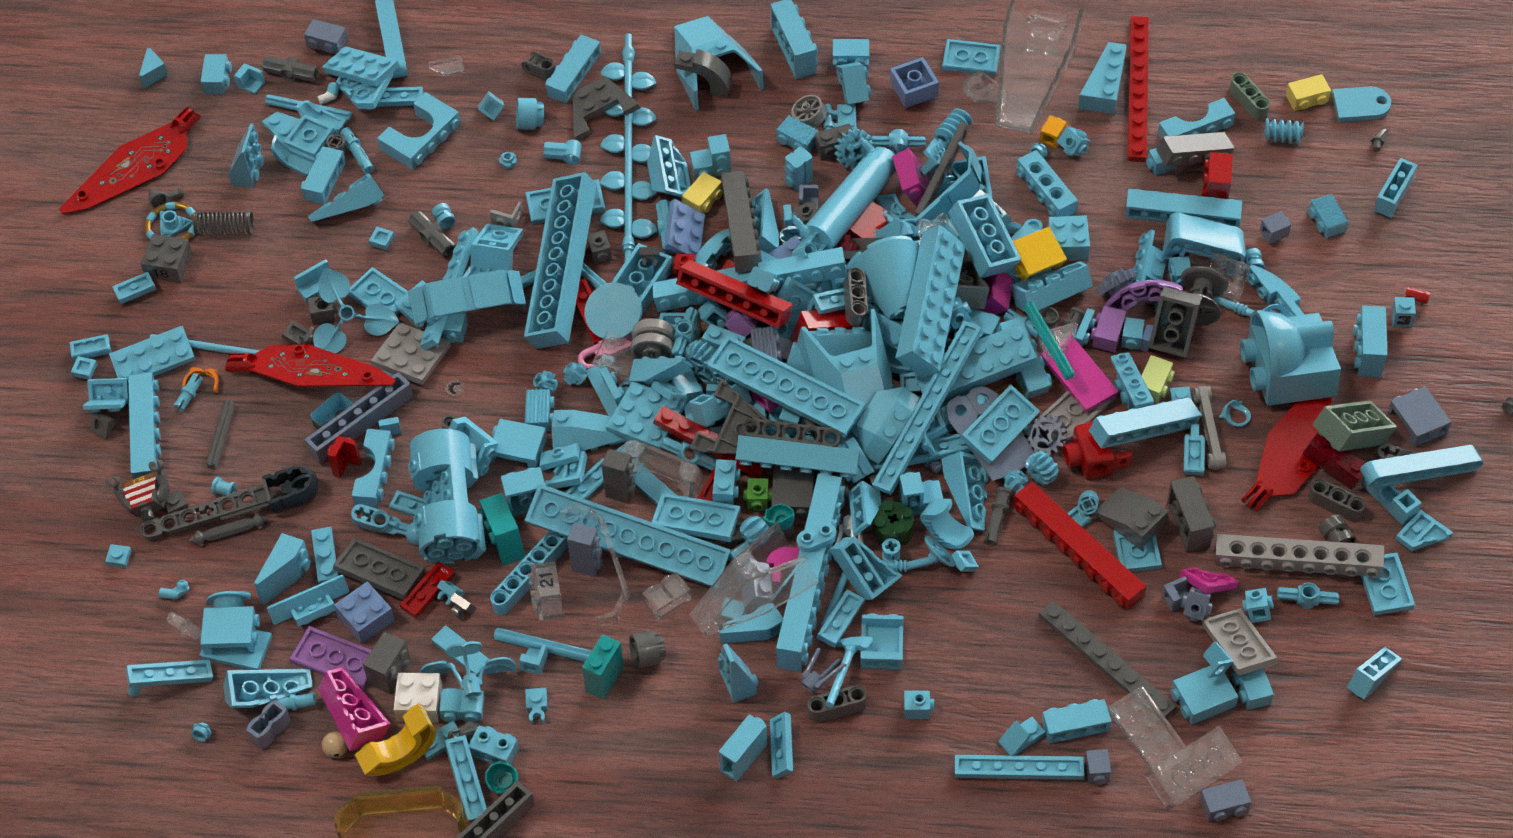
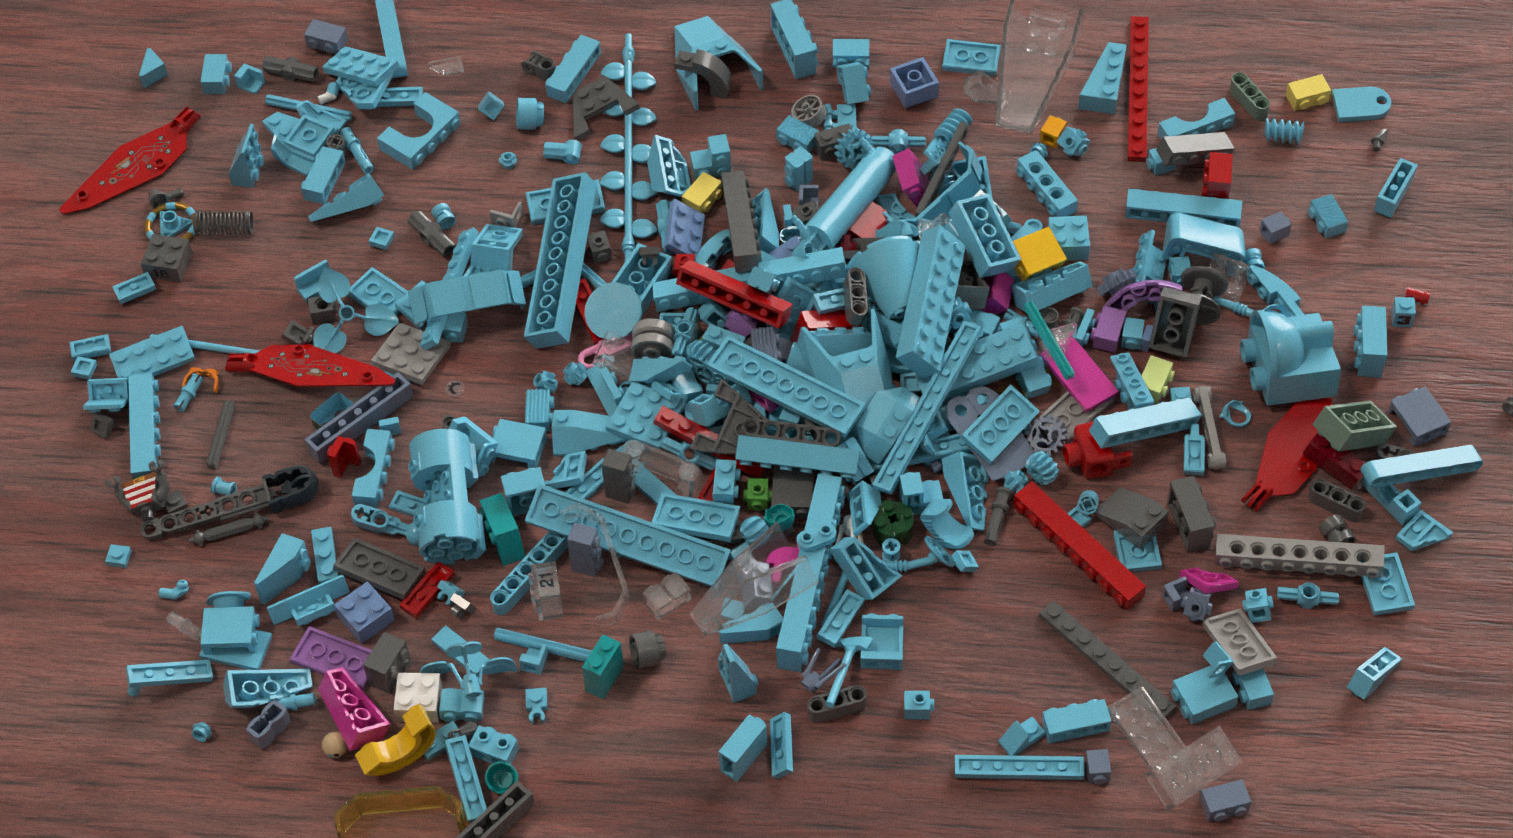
medium azure plate [539,443,580,471] -> none

